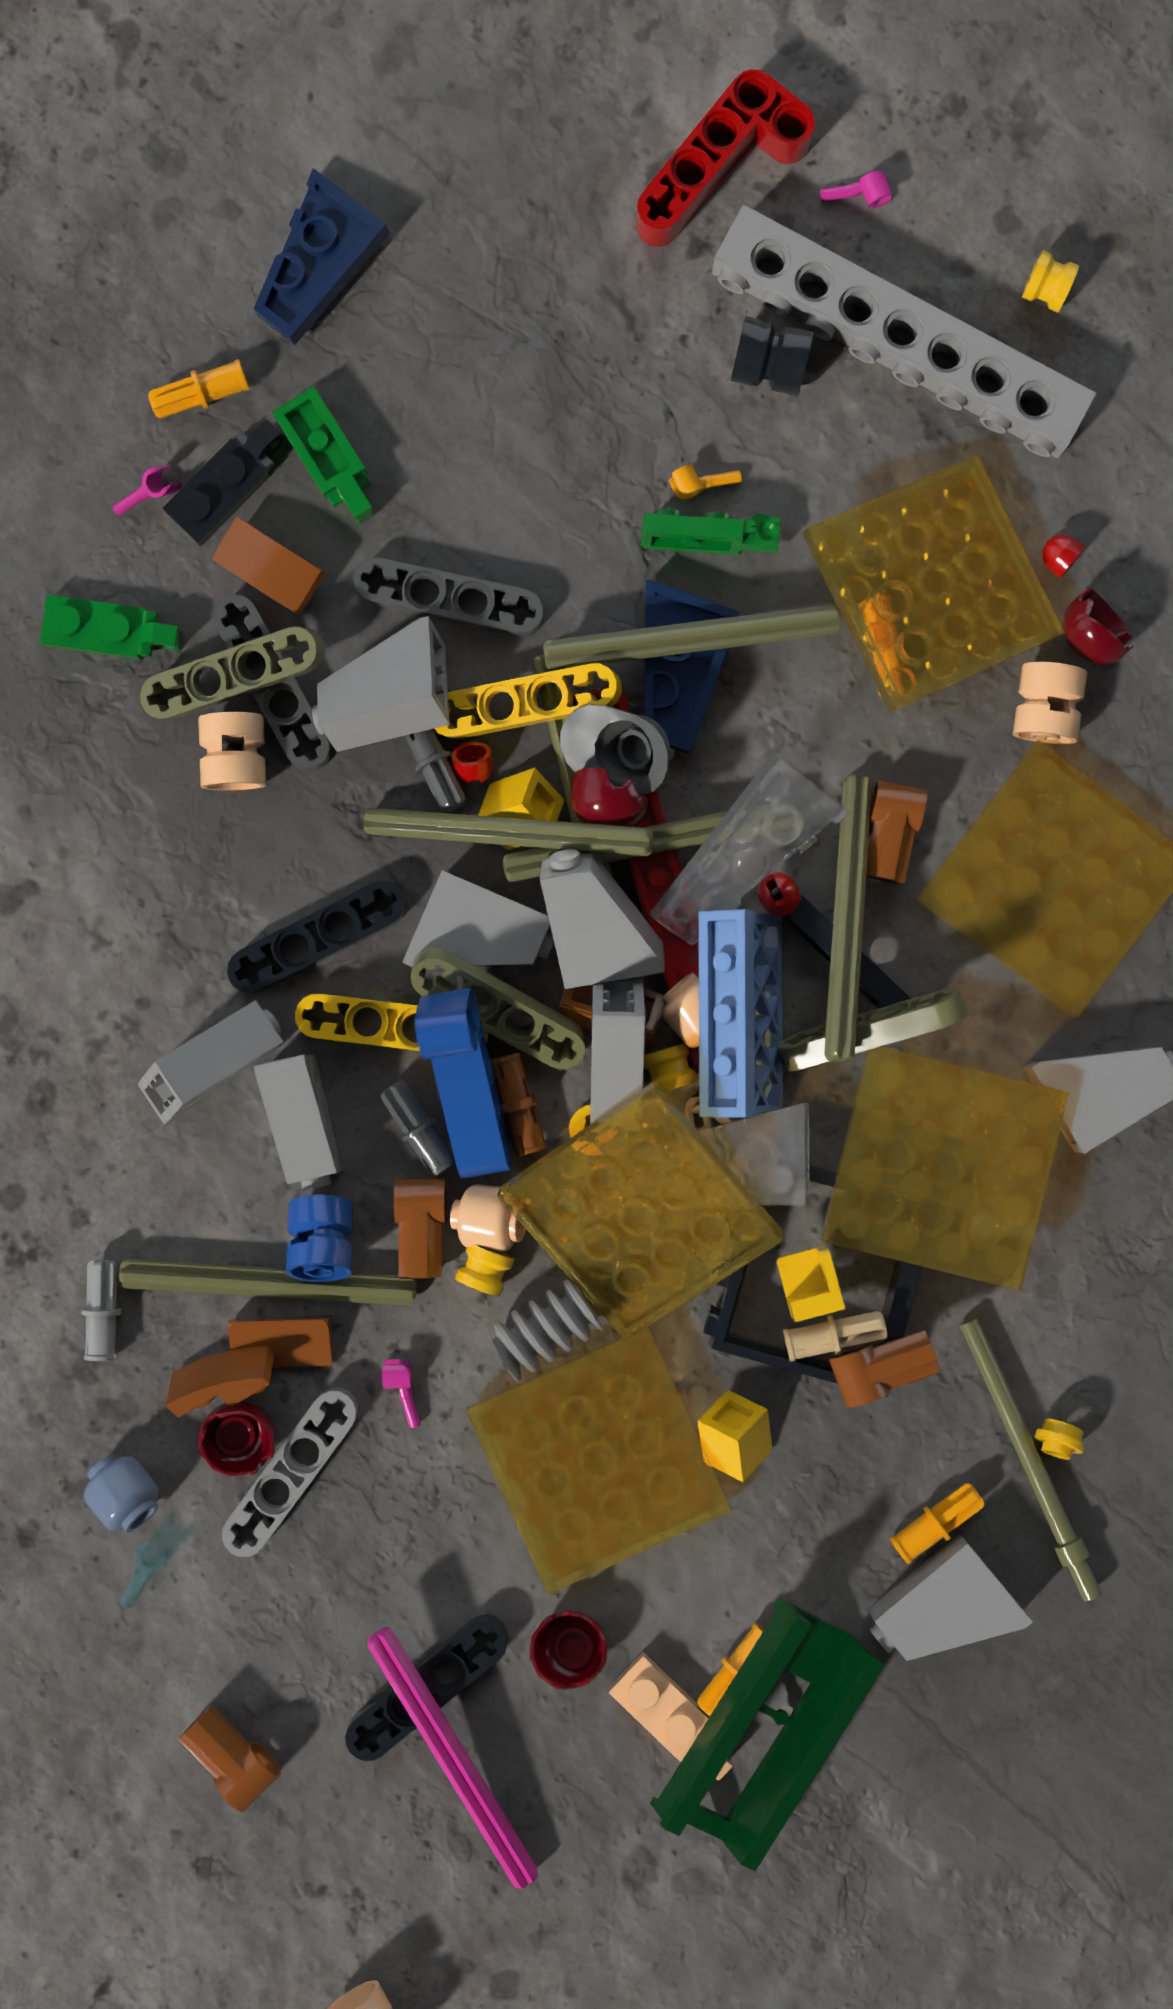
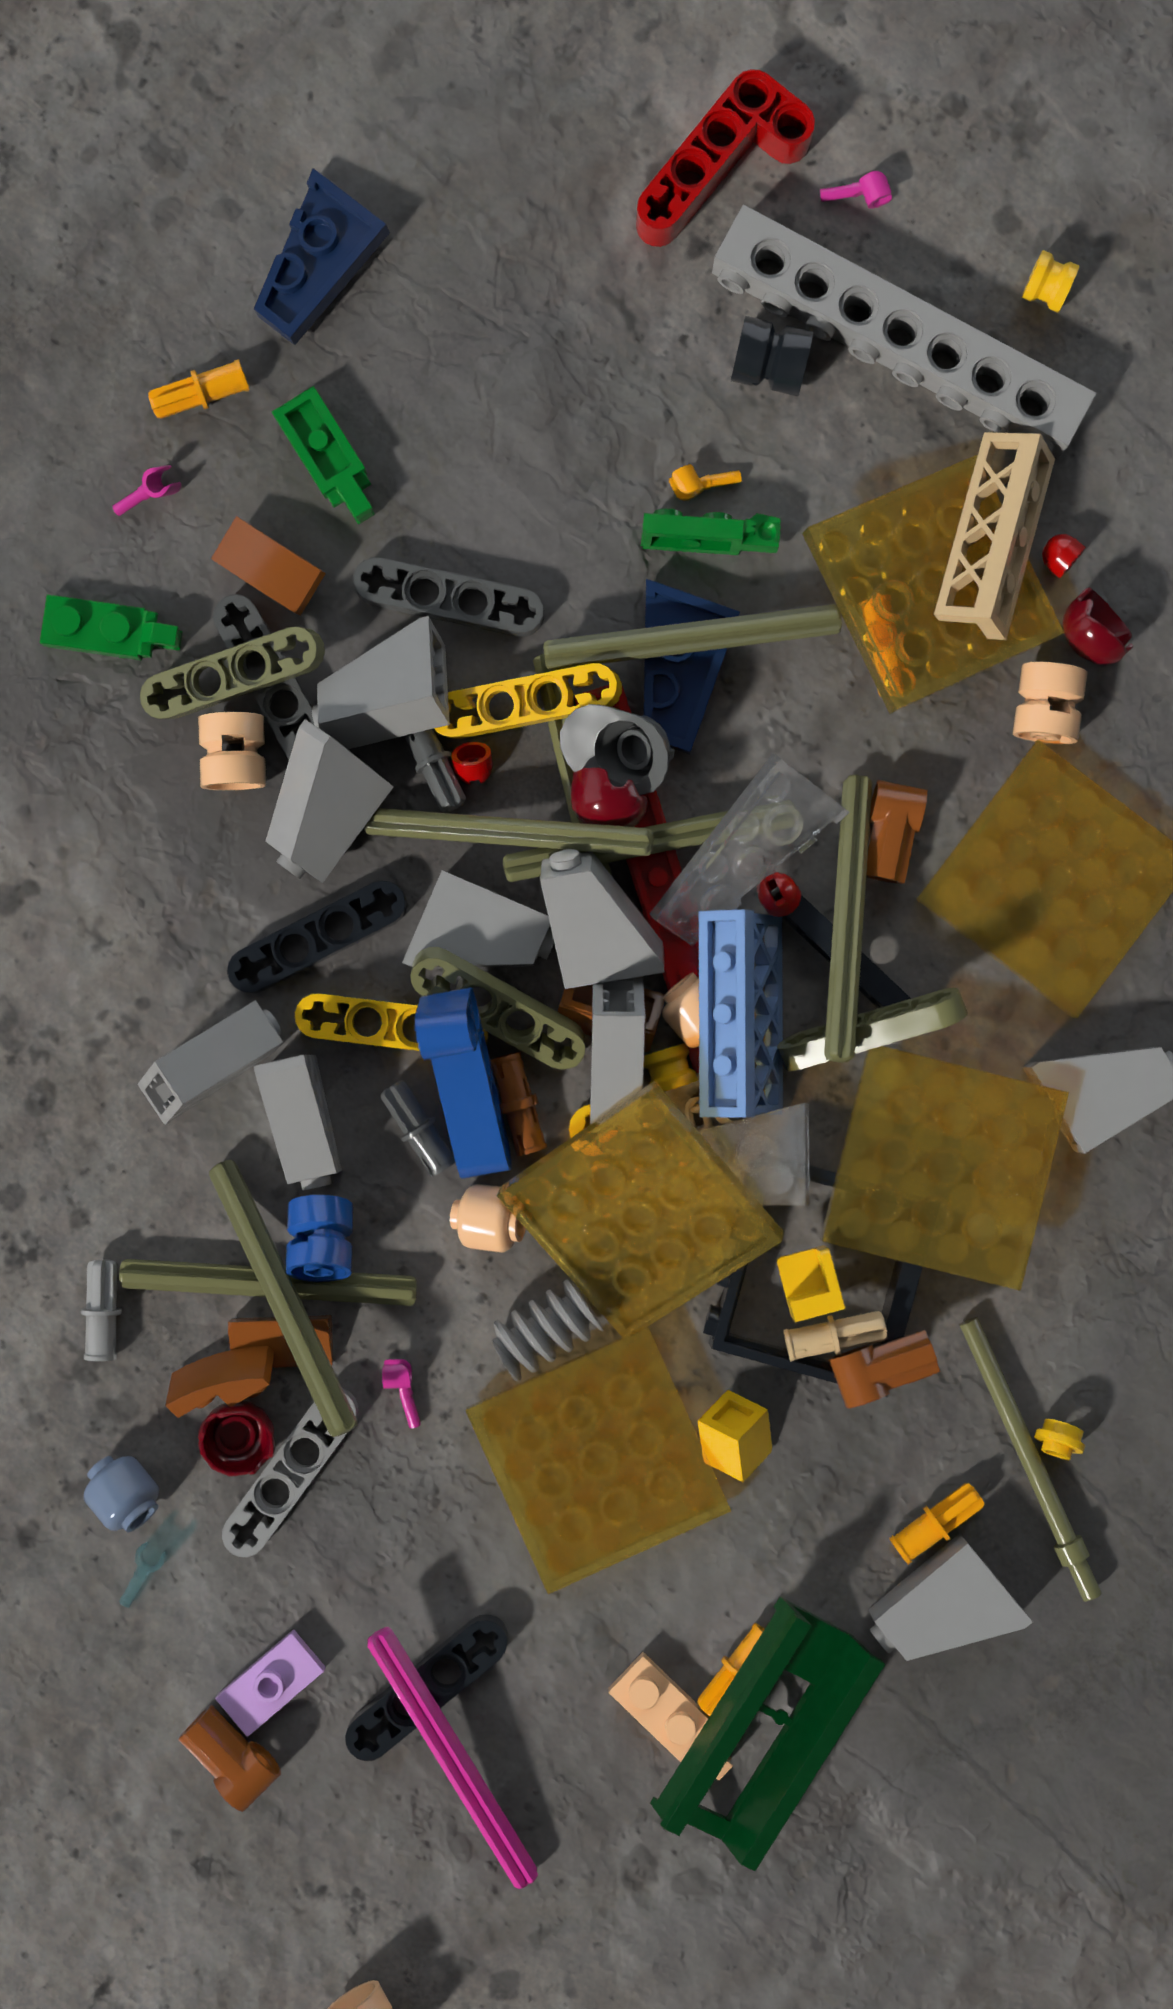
black hinge [162,419,285,546] -> none
dark orange piece [394,1178,447,1278] -> none
yellow wheel [454,1245,515,1297] -> none
yellow panel [478,767,564,850] -> none
dark red hair [530,1610,608,1690] -> none
none -> olive axle [209,1160,357,1437]
none -> lavender plate [215,1629,326,1737]
none -> light grey slope [265,719,394,883]
none -> tan fence [934,432,1055,640]

